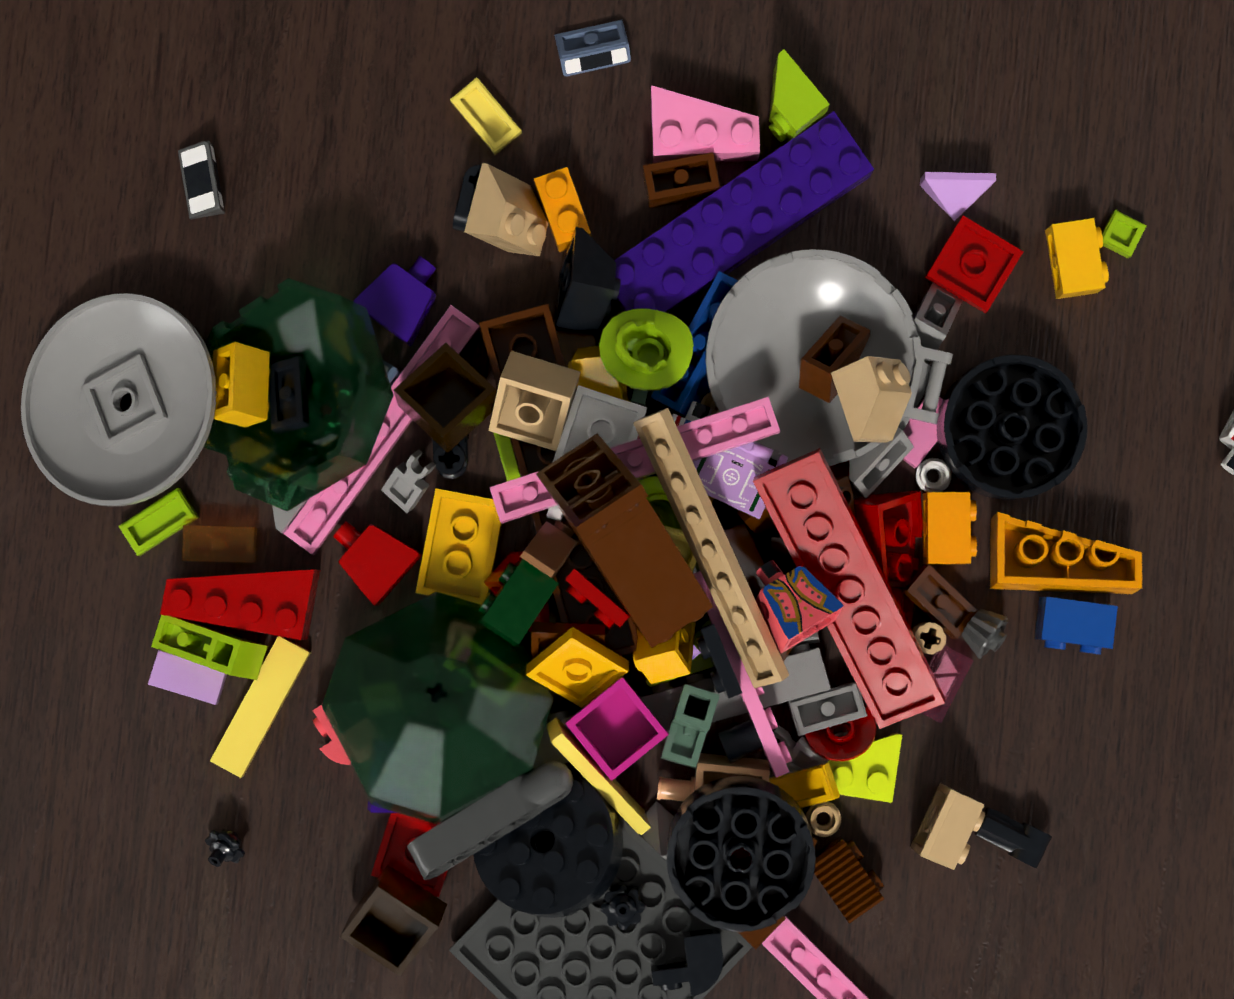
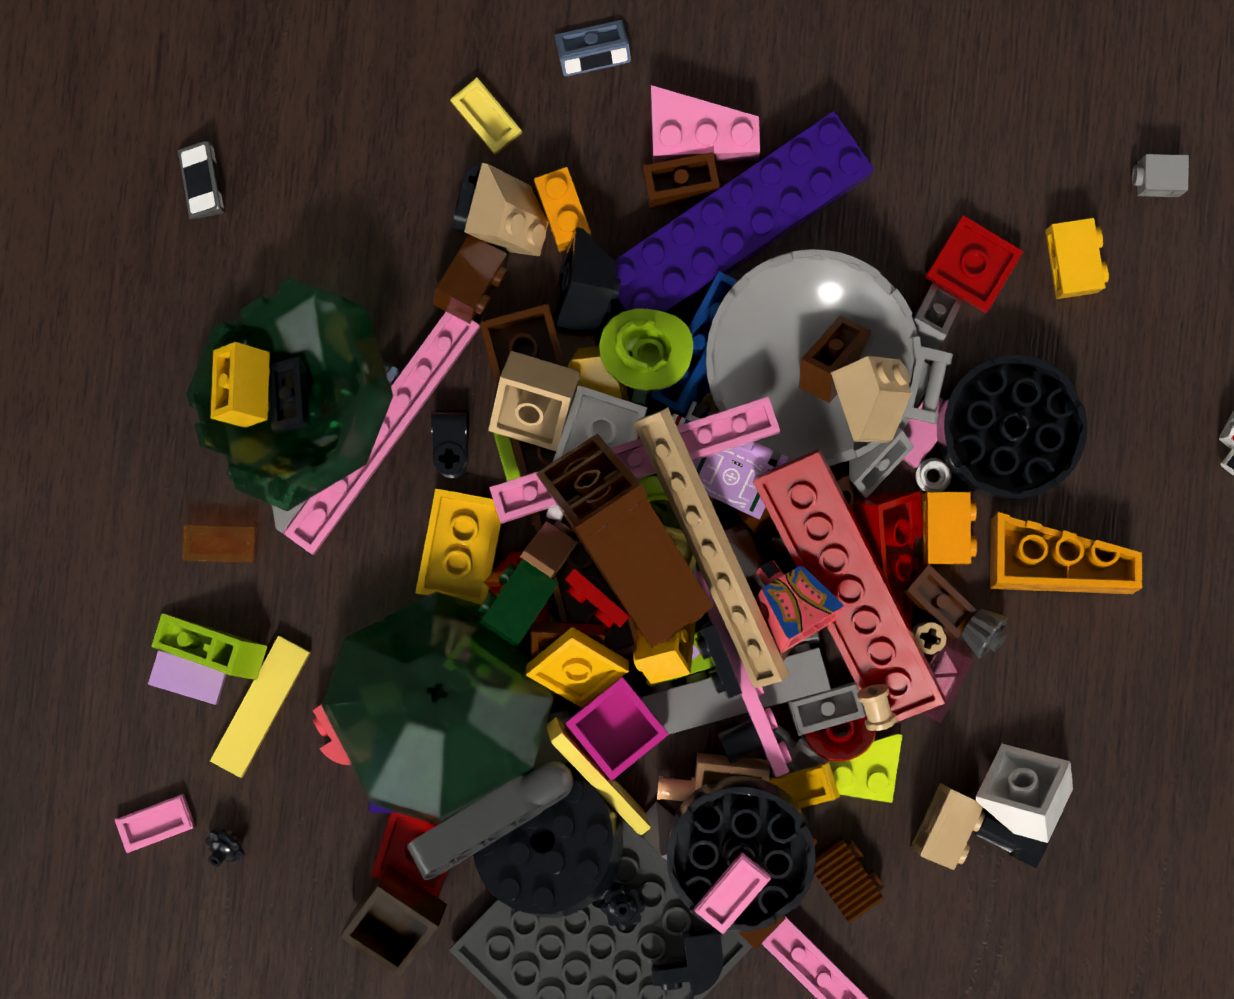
light grey dish [21,293,217,506] -> none
lime tile [118,488,199,556] -> none
red wedge [160,569,321,640] -> none
red torso [333,521,423,606] -> none
dark purple torso [353,256,436,347] -> none
light grey plate [381,450,436,513] -> none
dark brown piece [393,343,497,453] -> none
sand green brick [660,684,720,769] -> none
lime slope [769,49,830,143] -> none
tan plate [806,801,841,837] -> none
lavender slope [920,172,996,221] -> none
blue brick [1034,597,1118,655] -> none
lime tile [1102,210,1147,258] -> none
none -> bright pink tile [115,794,196,853]
none -> reddish brown brick [433,235,508,324]
none -> bright pink tile [694,852,771,934]
none -> tan bush [857,684,897,731]
none -> white slope [976,744,1073,843]
none -> light grey brick [1132,154,1189,197]

